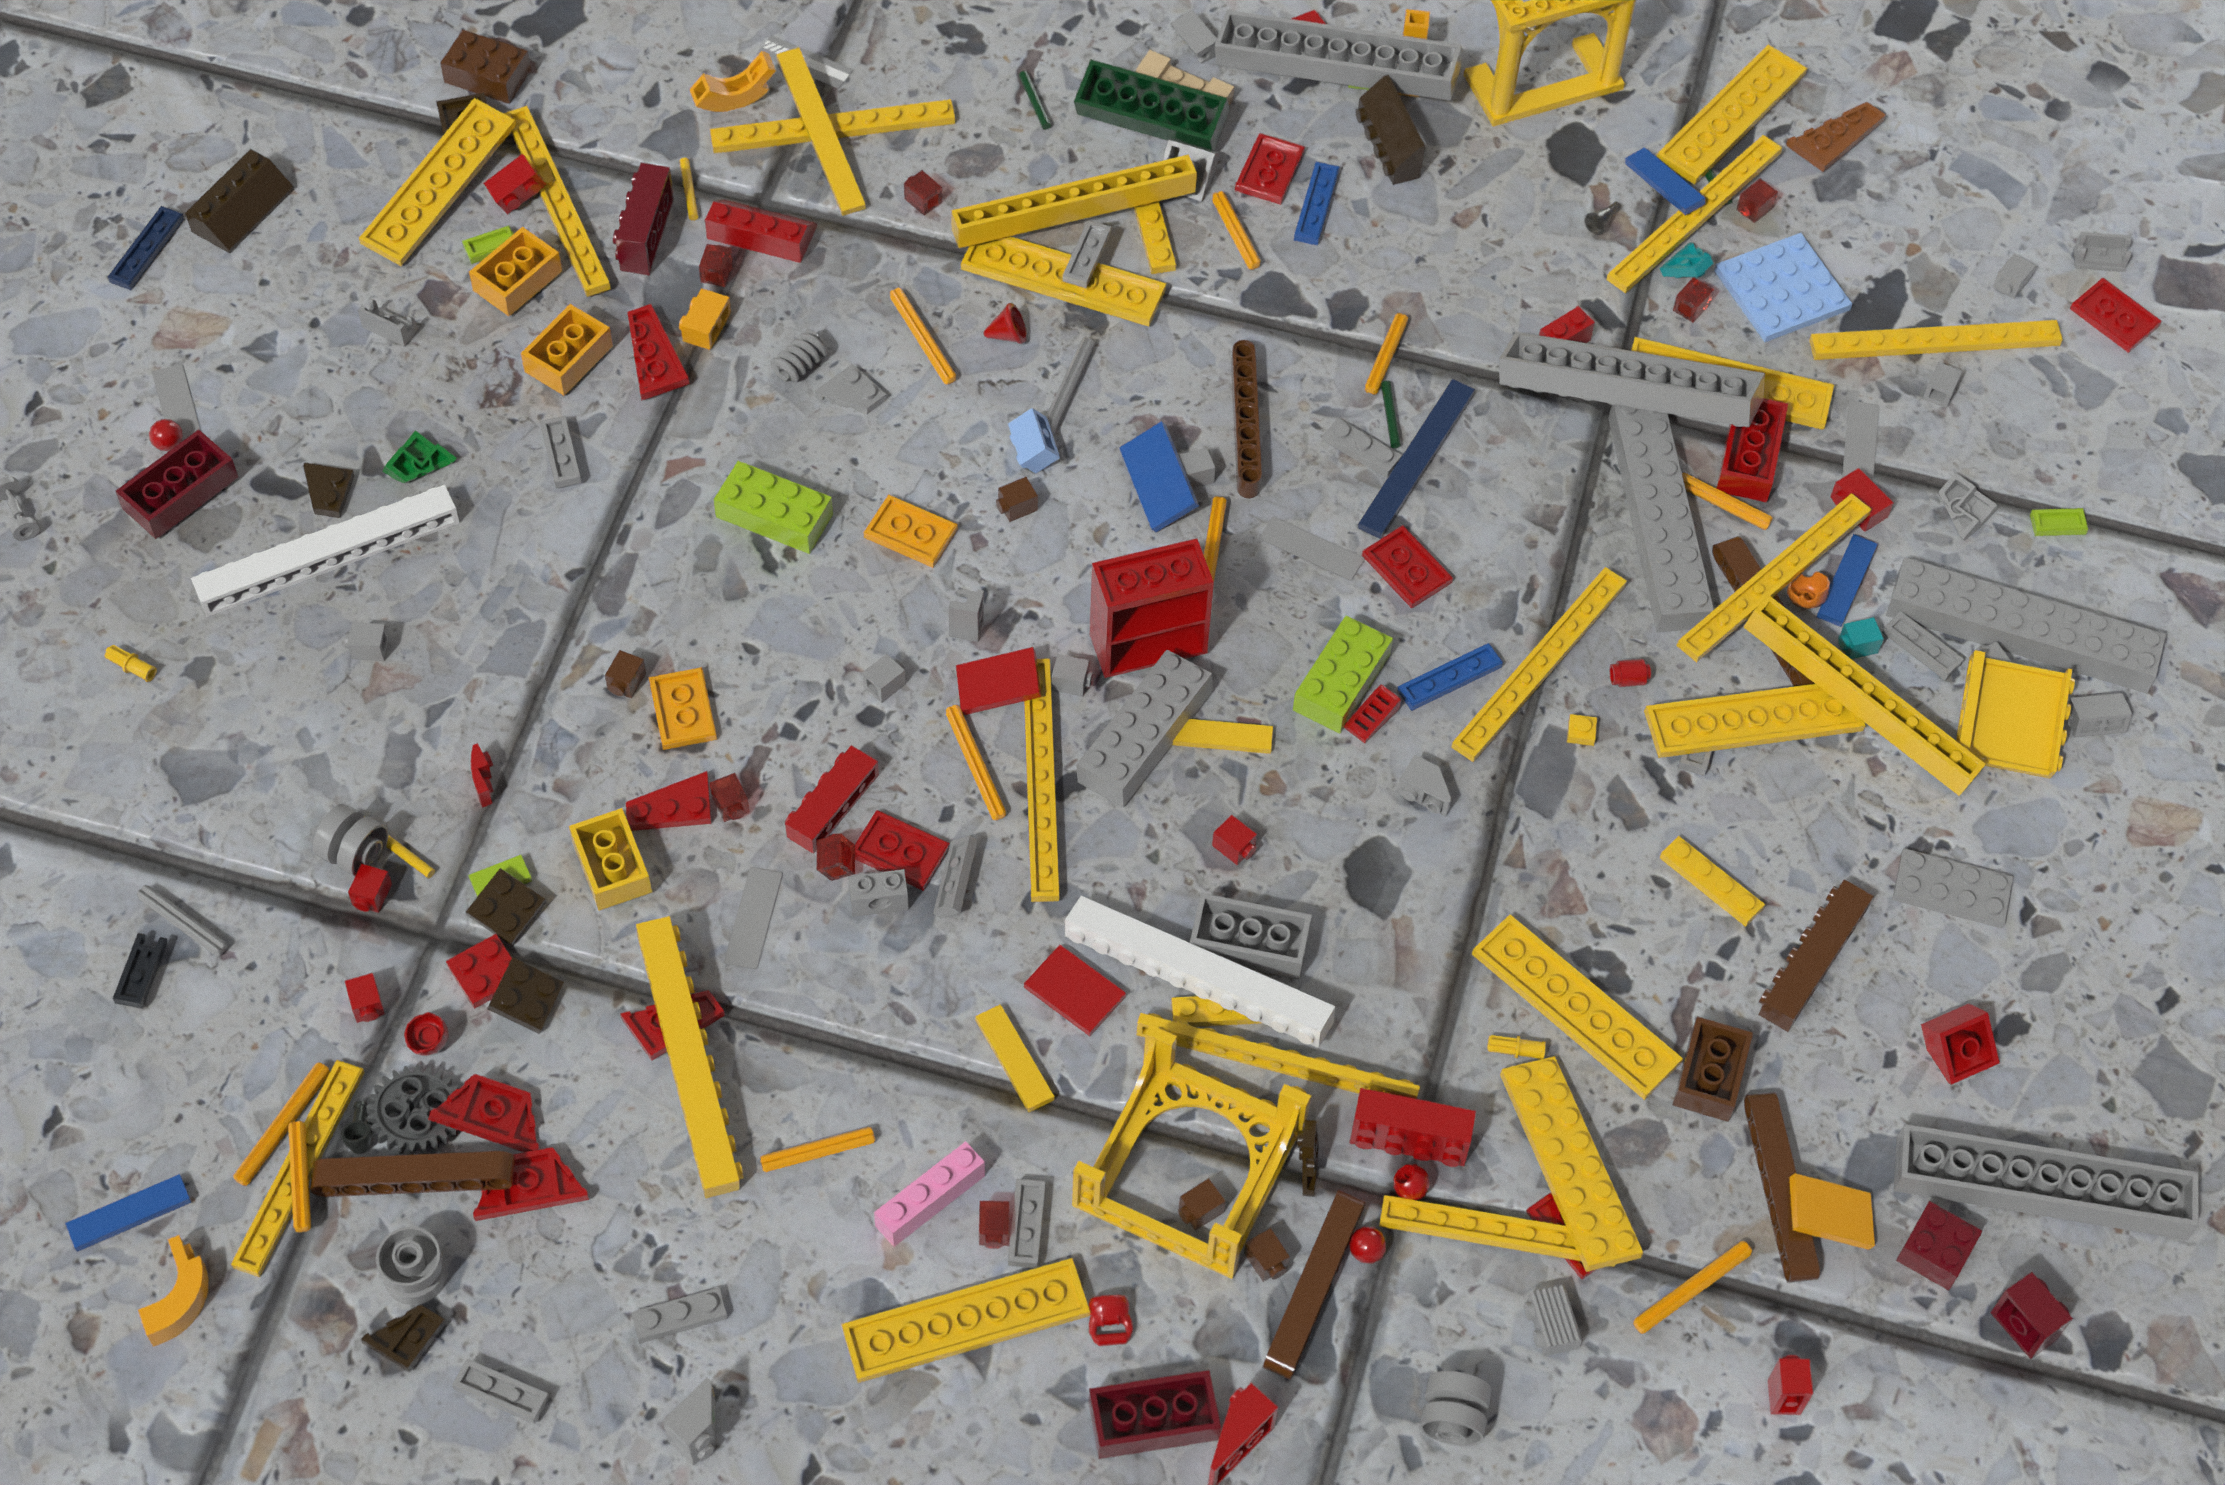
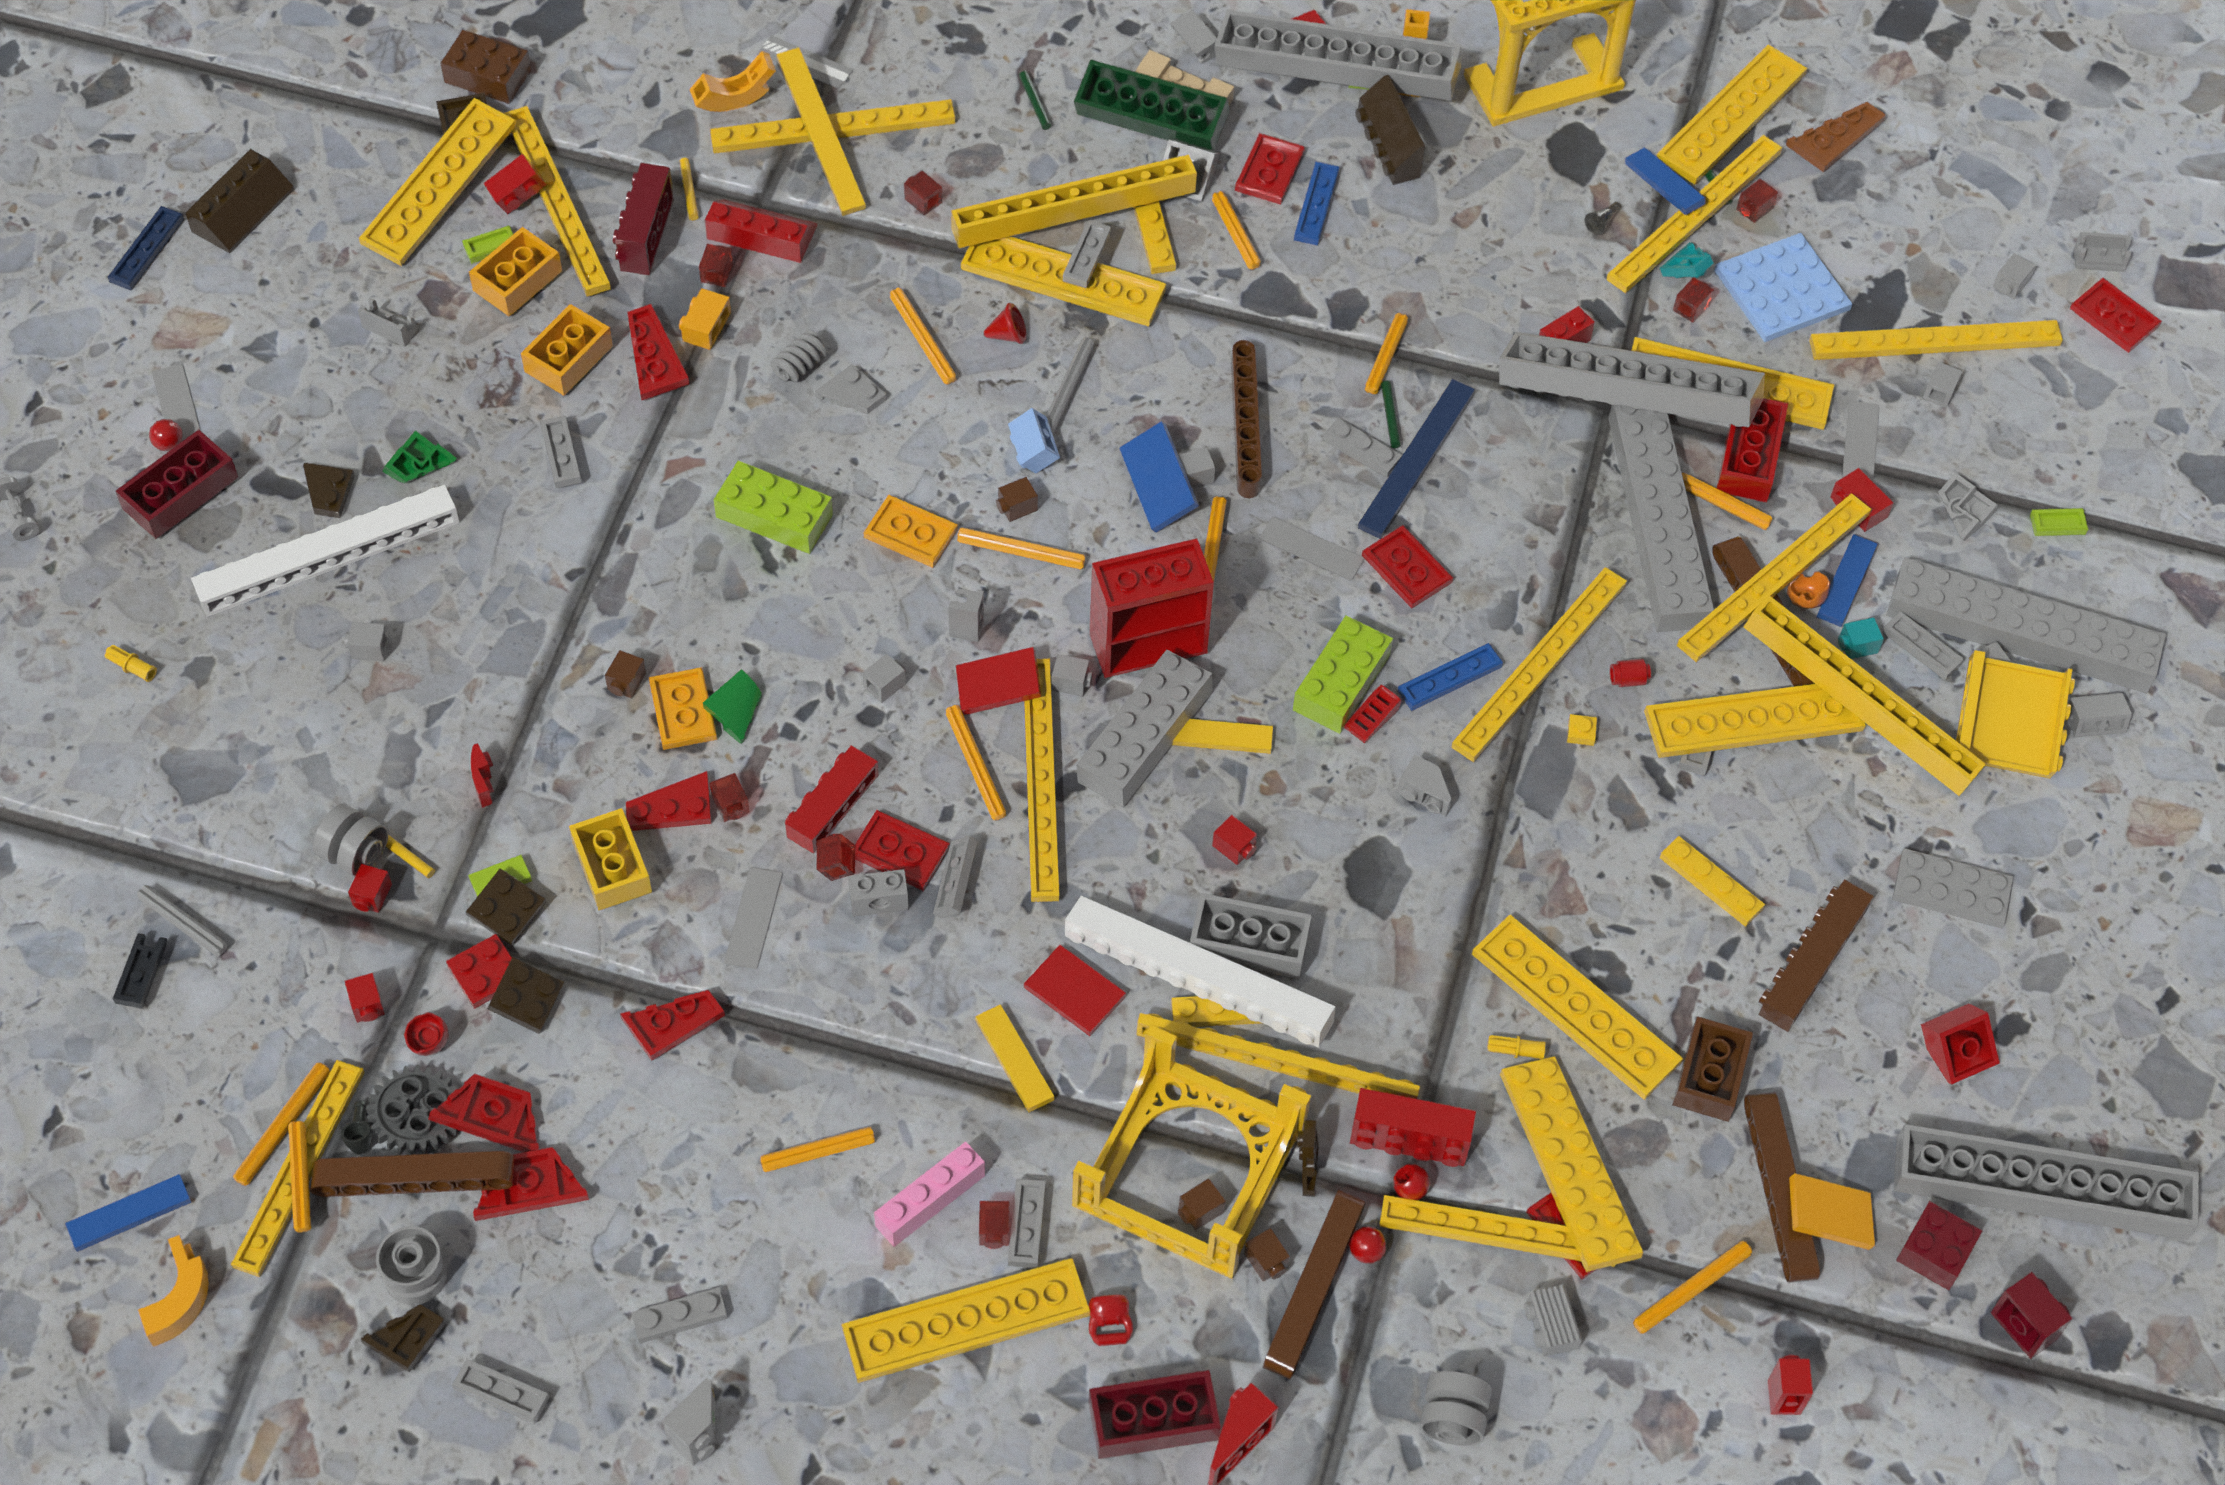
yellow brick [636,916,744,1199] -> none
none -> green slope [703,669,762,744]
none -> light orange axle [957,527,1085,569]

